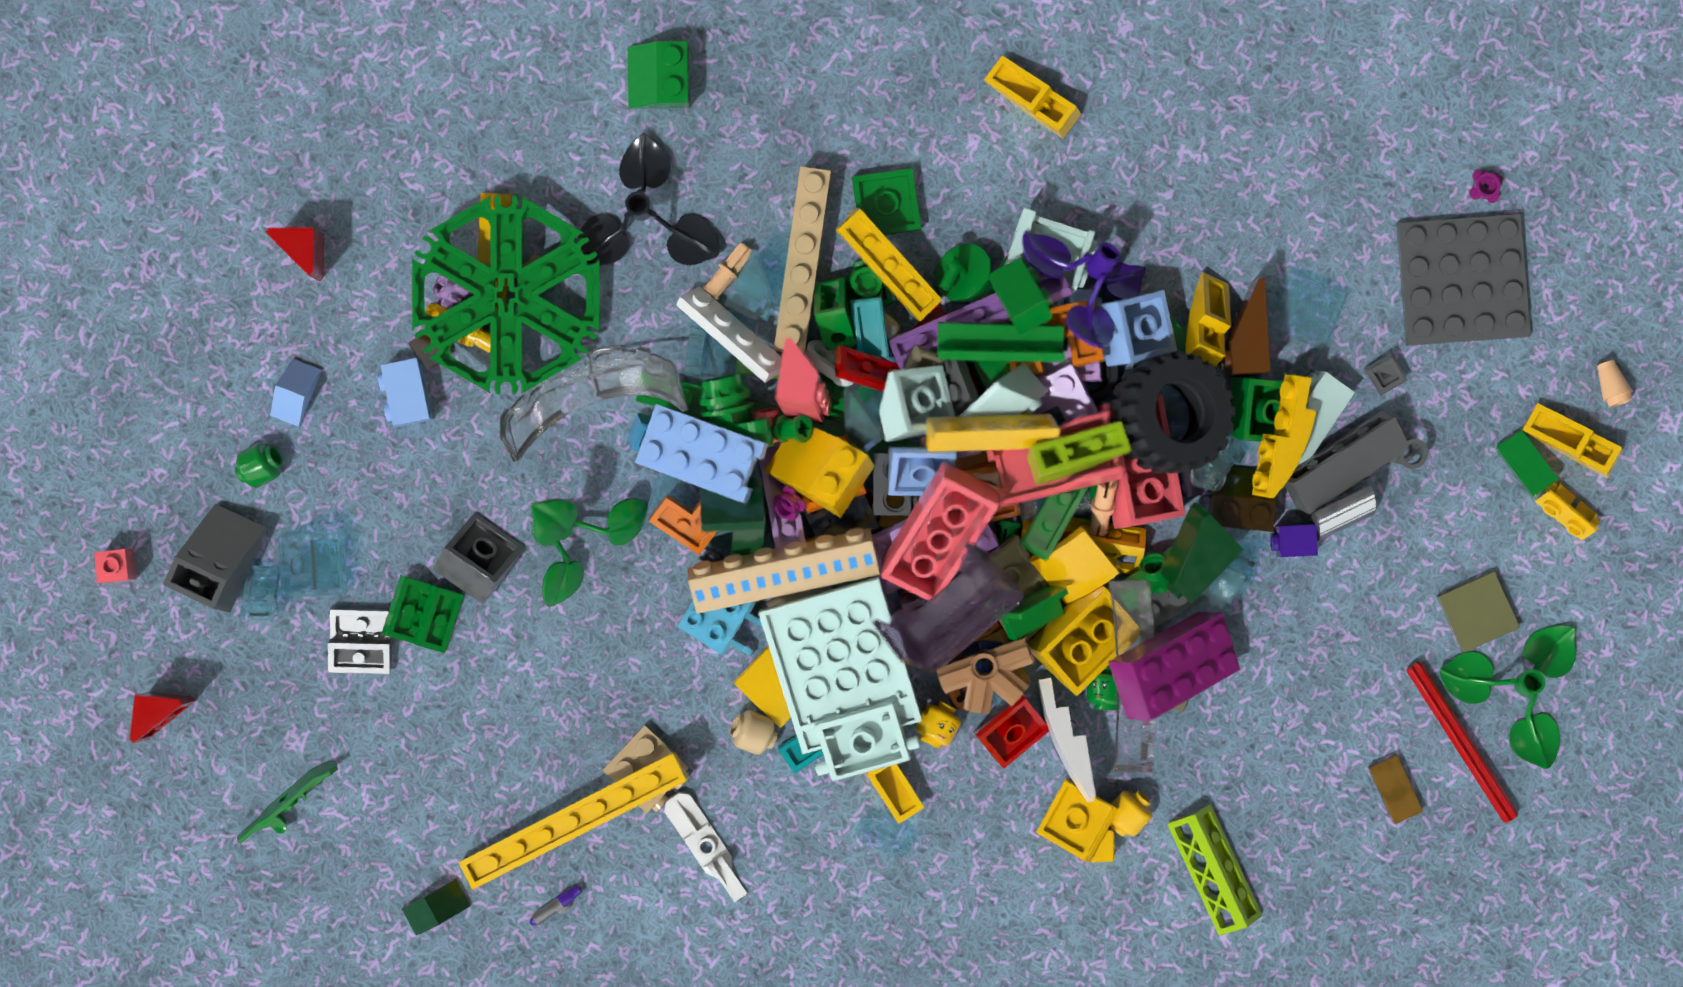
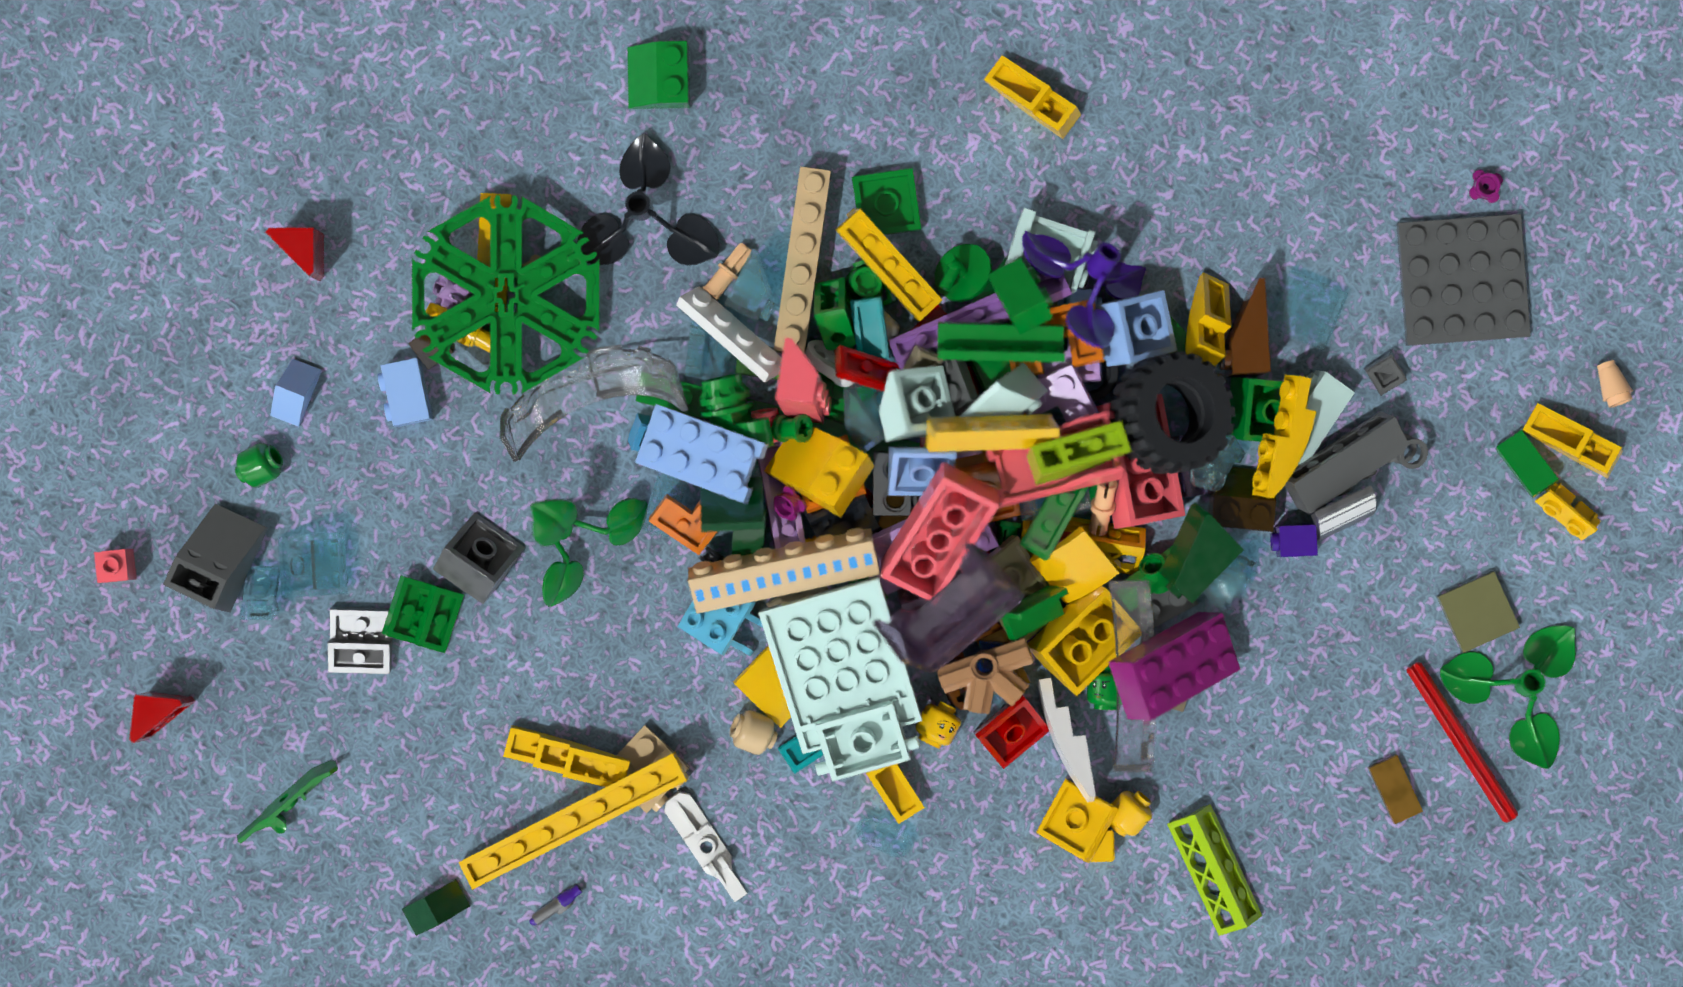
none -> yellow slope [503,725,630,787]

